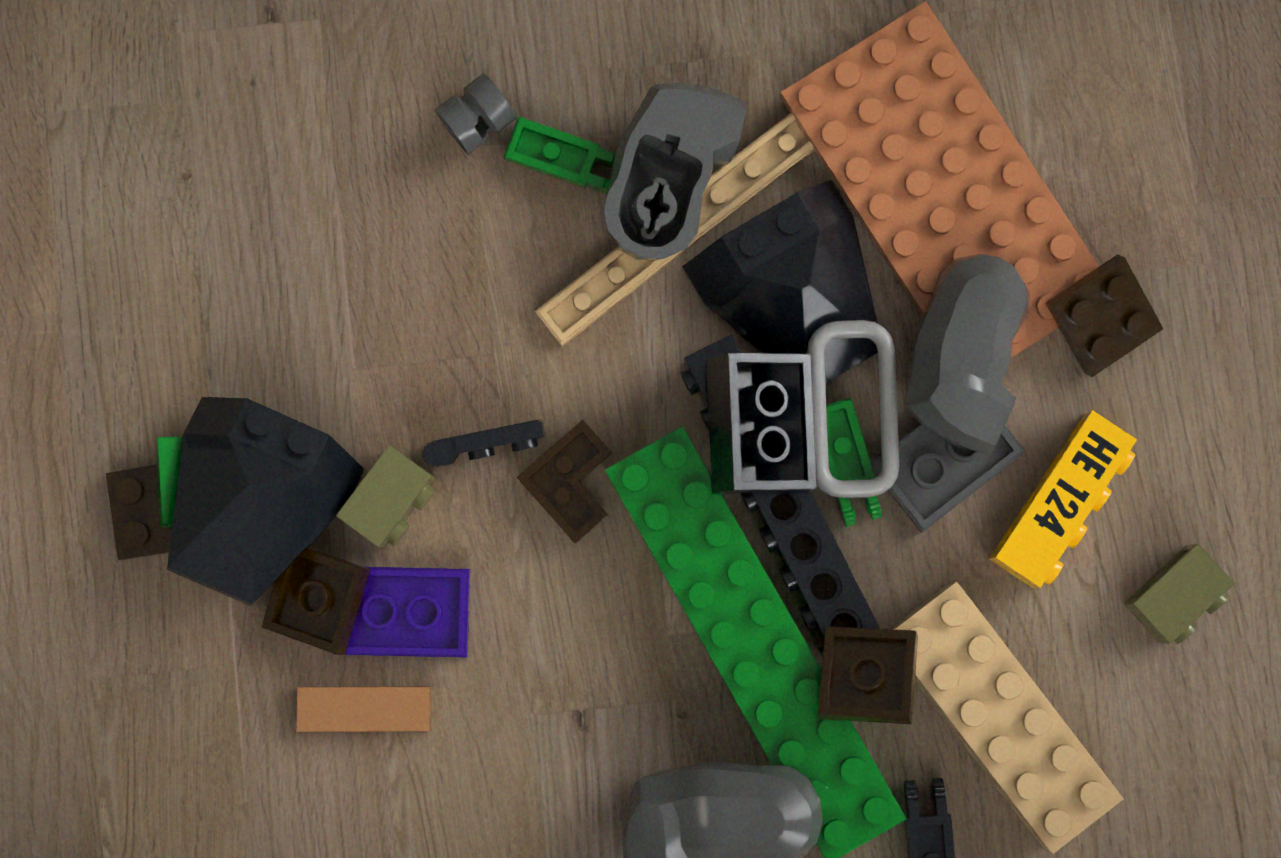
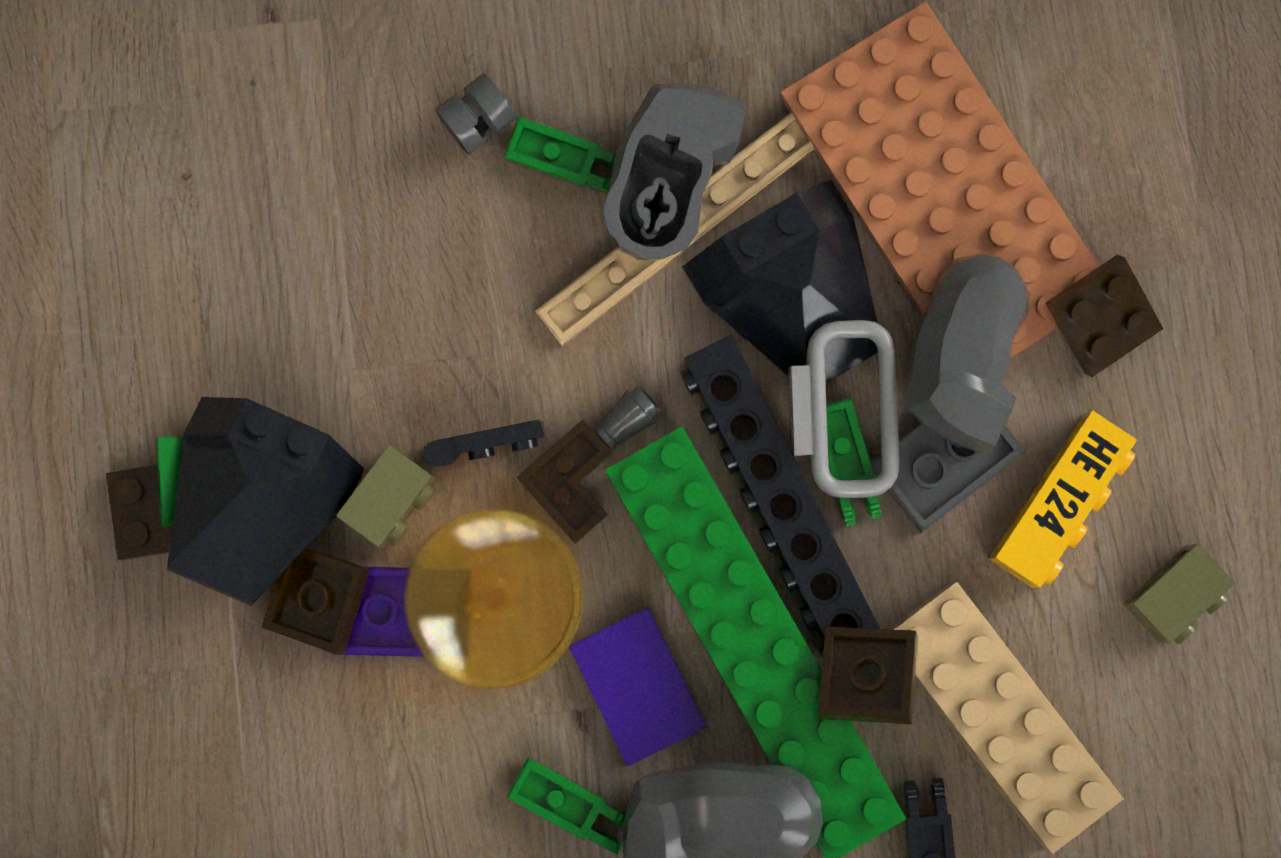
medium nougat tile [296,686,431,732] -> none
black slope [706,353,817,494] -> none
none -> clear yellow dish [404,509,583,689]
none -> green hinge [506,756,626,854]
none -> dark purple tile [569,607,707,767]
none -> dark grey cone [596,385,662,449]

